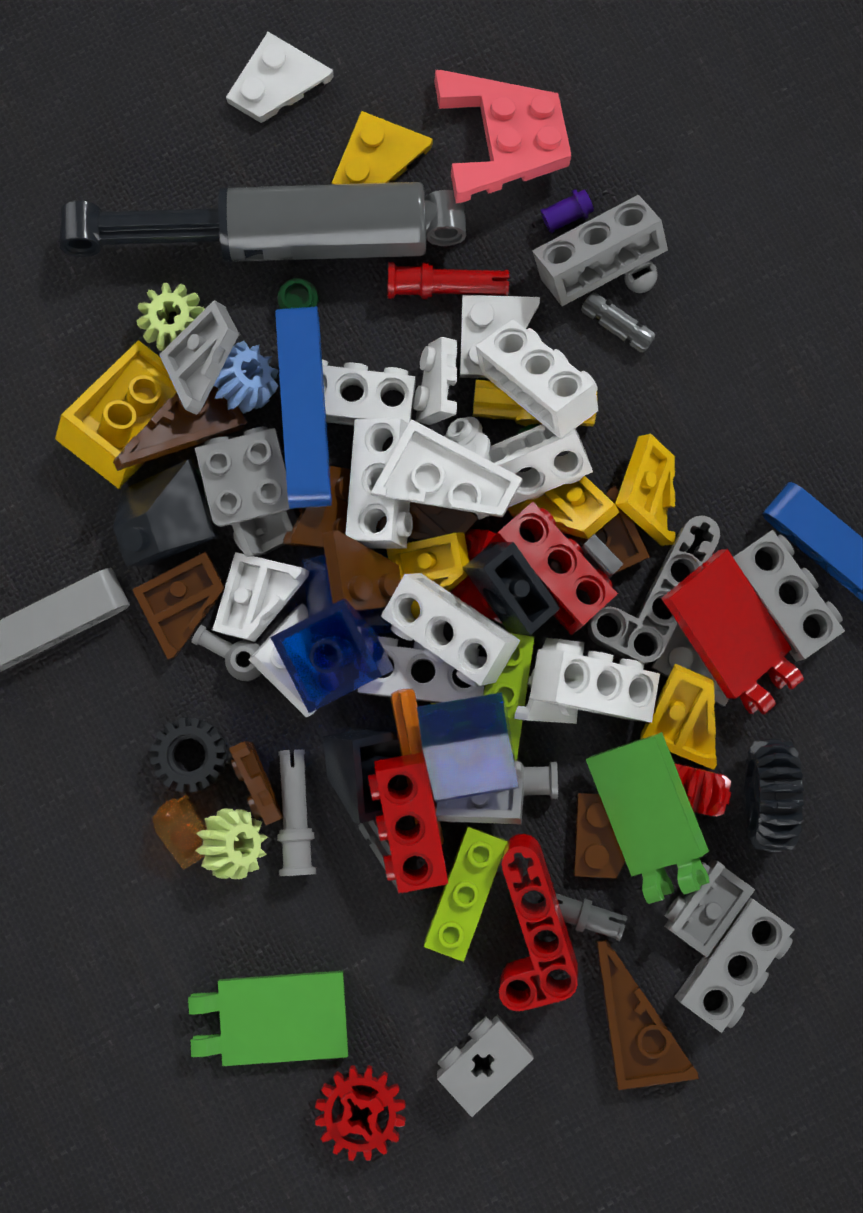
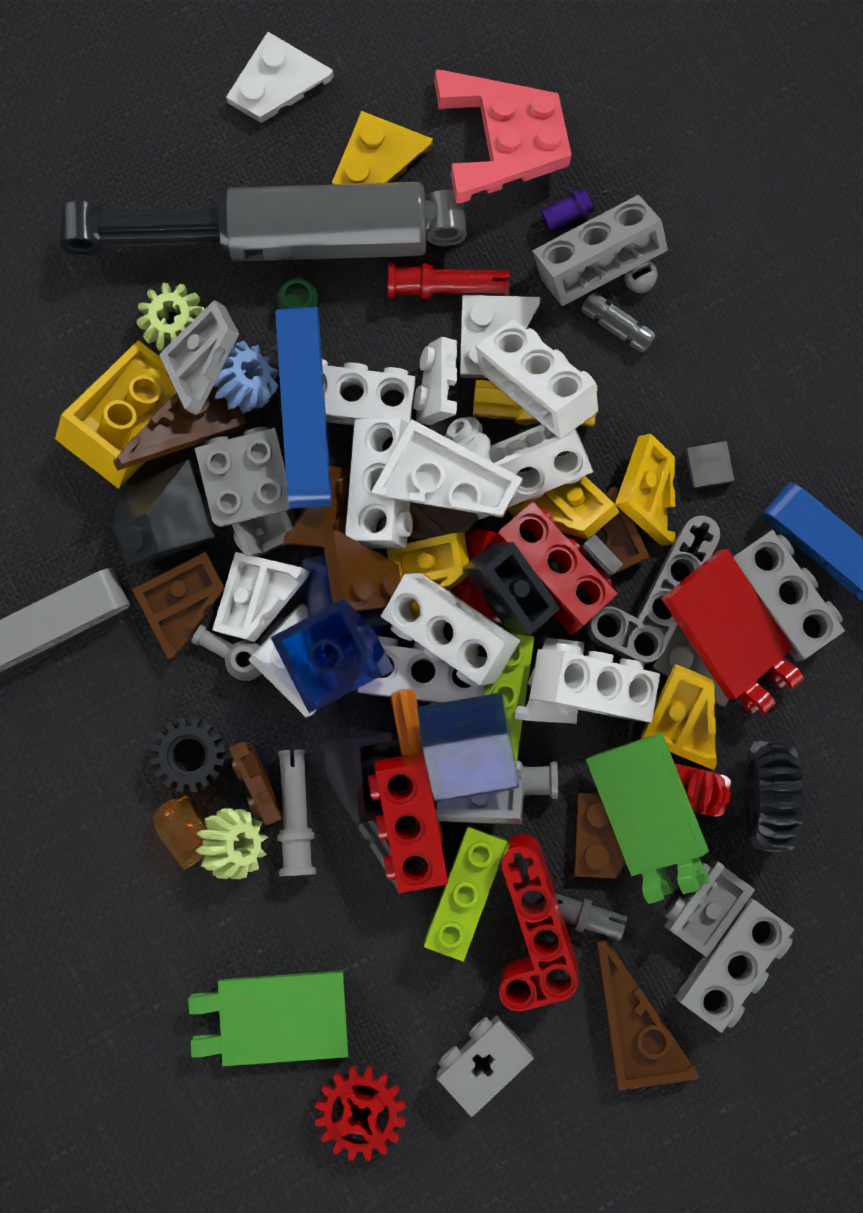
none -> flat silver tile [685,441,734,490]

